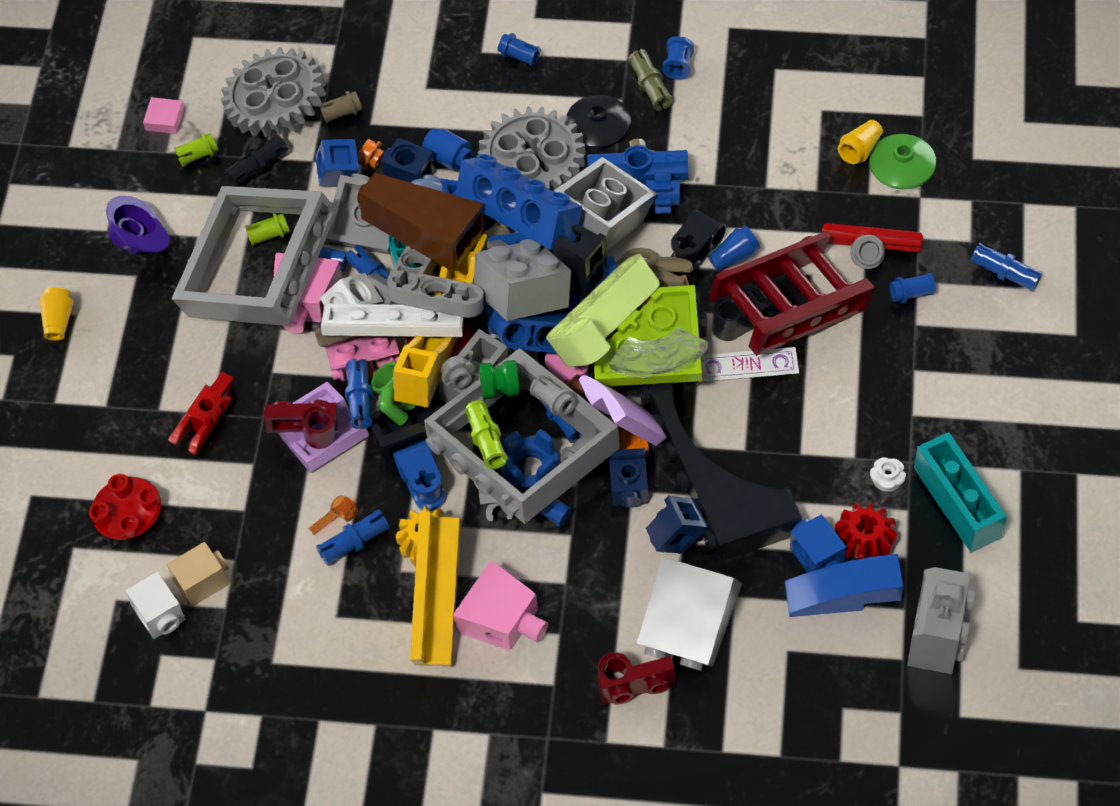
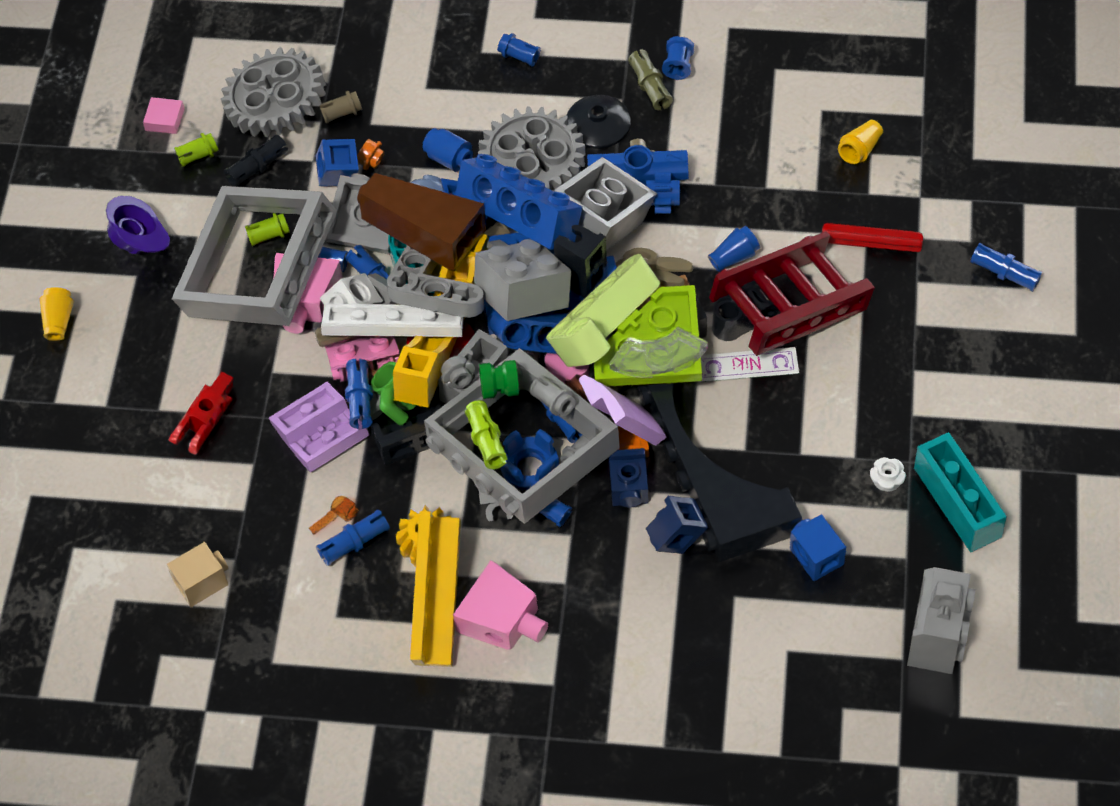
red dish [89,473,161,540] -> none
white brick [125,572,185,639] -> none
dark red plate [264,400,338,449] -> none
dark blue brick [381,138,436,183] -> none
blue piece [392,440,446,511] -> none
dark red plate [598,652,675,705] -> none
slope [637,557,742,671] -> none
black piece [671,209,726,275] -> none
blue slope [785,554,903,617] -> none
red gear [834,502,897,560] -> none
light grey plate [850,235,885,269] -> none
bright green dish [869,134,936,189] -> none
blue pin [889,273,936,304] -> none

